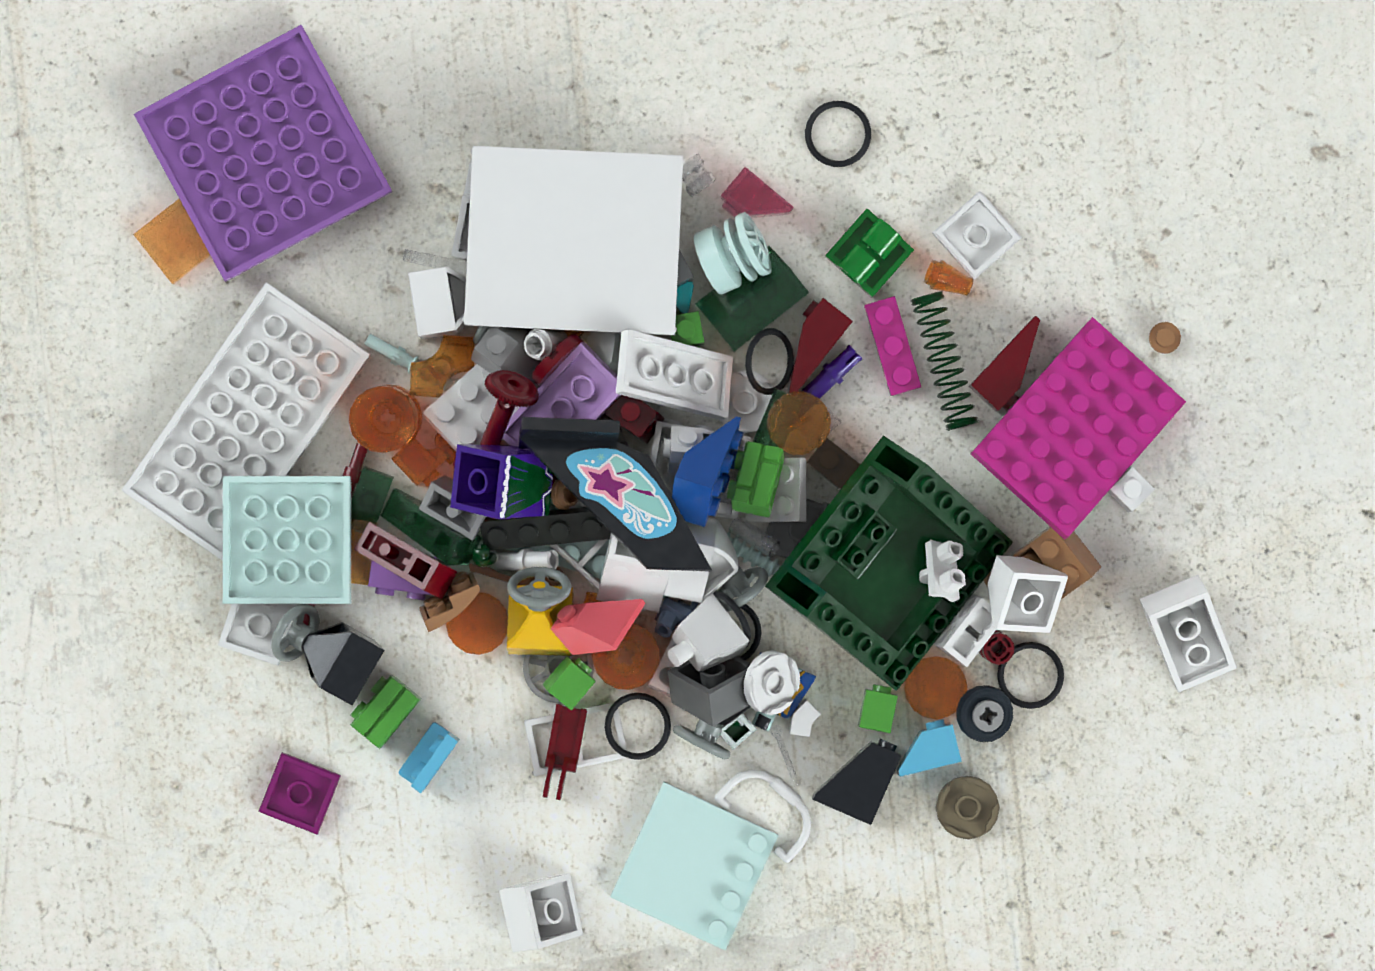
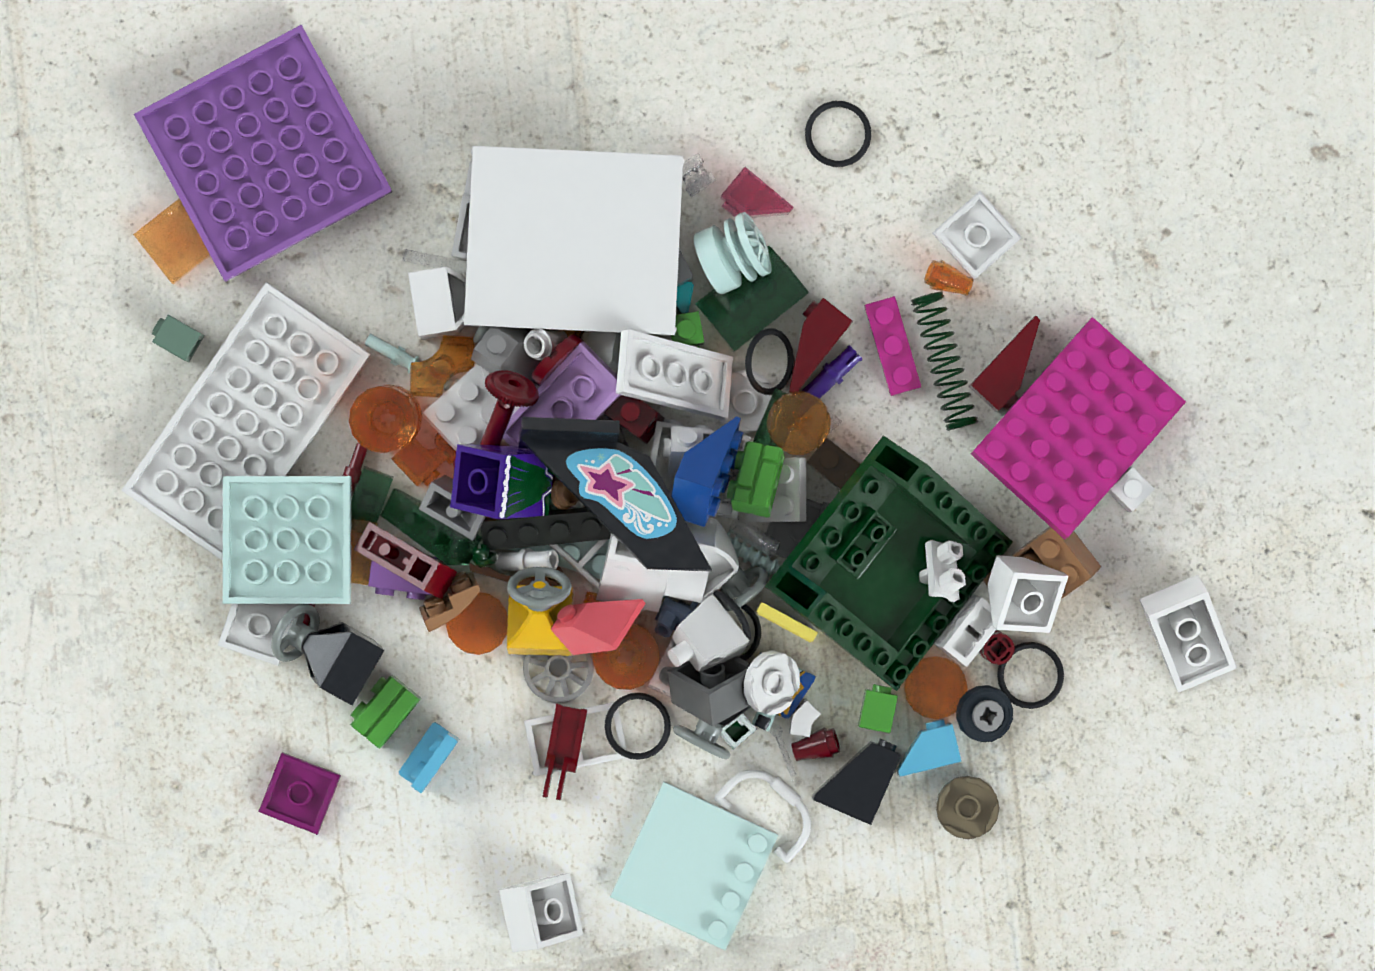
bright green brick [543,656,596,710] -> none
green plate [825,208,914,298] -> none
medium nougat plate [1149,322,1181,354] -> none
none -> sand green brick [152,315,205,362]
none -> light yellow tile [755,601,818,643]
none -> dark red cone [791,727,840,761]

